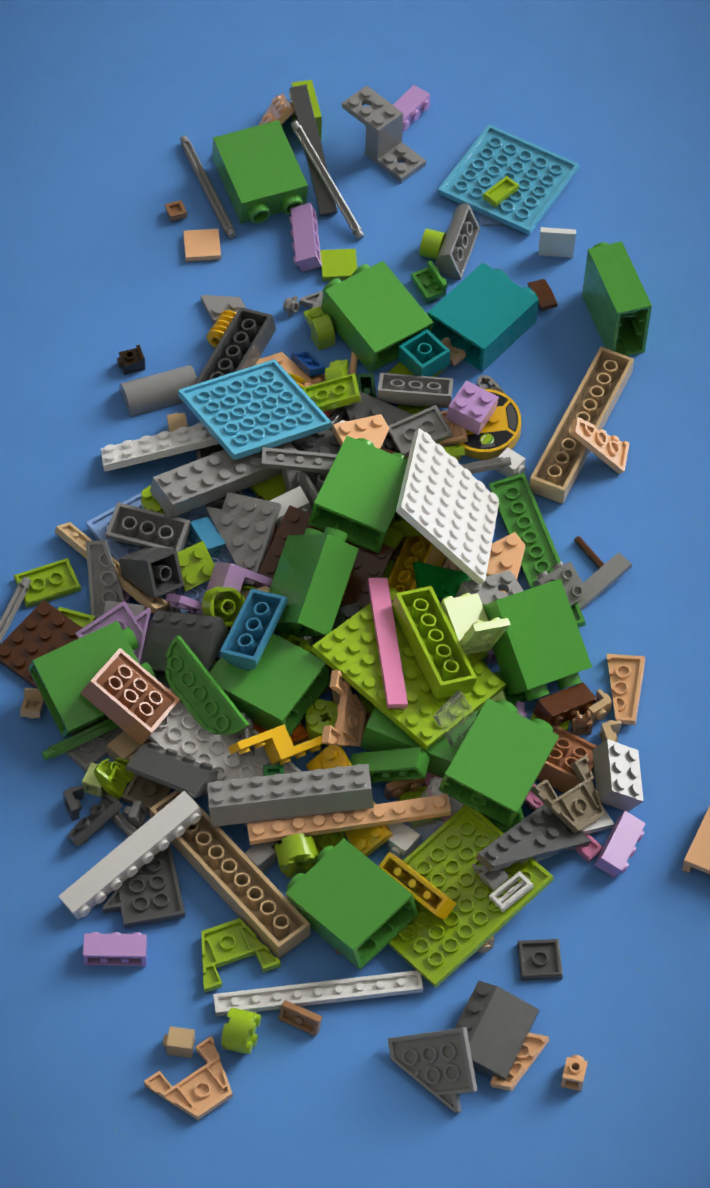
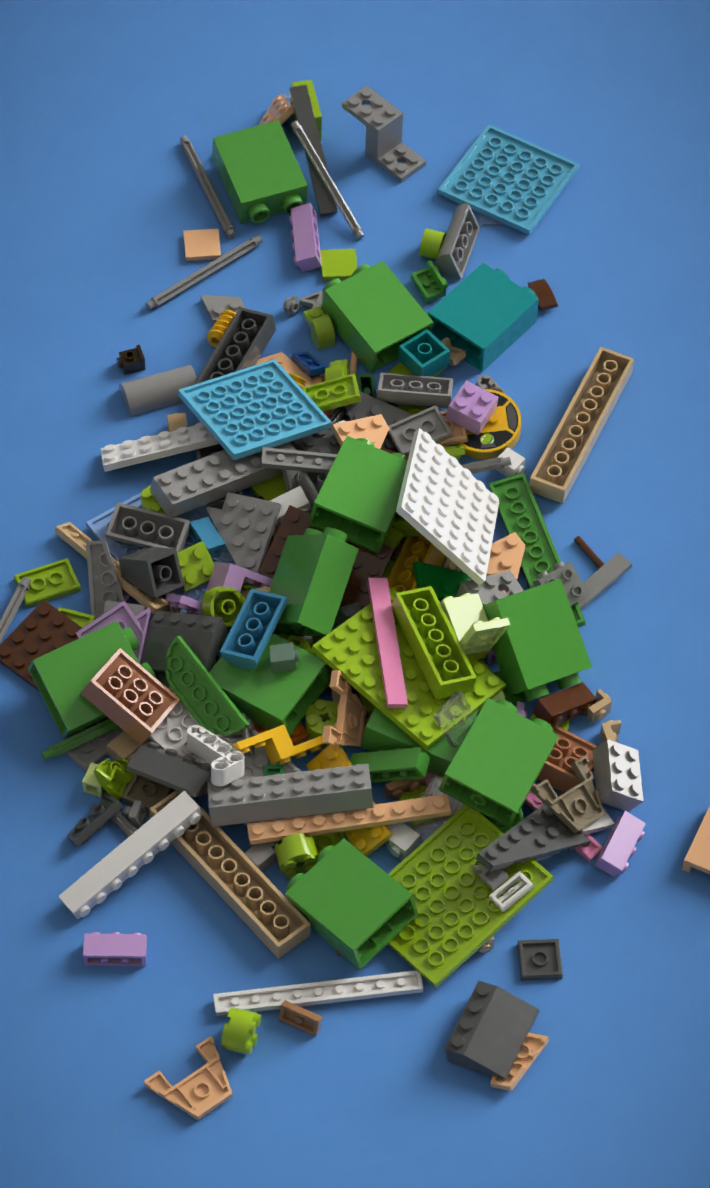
tan bracket [20,688,44,719] -> none
dark grey bracket [63,786,84,821] -> none
dark grey wing [103,844,185,928] -> none
tan brick [163,1027,195,1058] -> none
medium nougat plate [165,200,187,221] -> none
lime wing [201,918,281,993] -> none
yellow brick [379,852,457,920] -> none
light grey wing [388,1027,478,1113] -> none
lavender brick [393,85,431,132] -> none
lime tile [482,176,519,207] -> none
white tile [538,227,576,258] -> none
light nougat brick [561,1055,588,1091] -> none
light nougat wing [570,417,630,474] -> none
medium nougat plate [571,710,593,735] -> none
bright green brick [582,241,652,356] -> none
light nougat wing [606,654,645,725] -> none
none -> light grey piece [146,235,263,310]
none -> white beam [187,725,245,786]
none -> sand green brick [269,643,299,673]

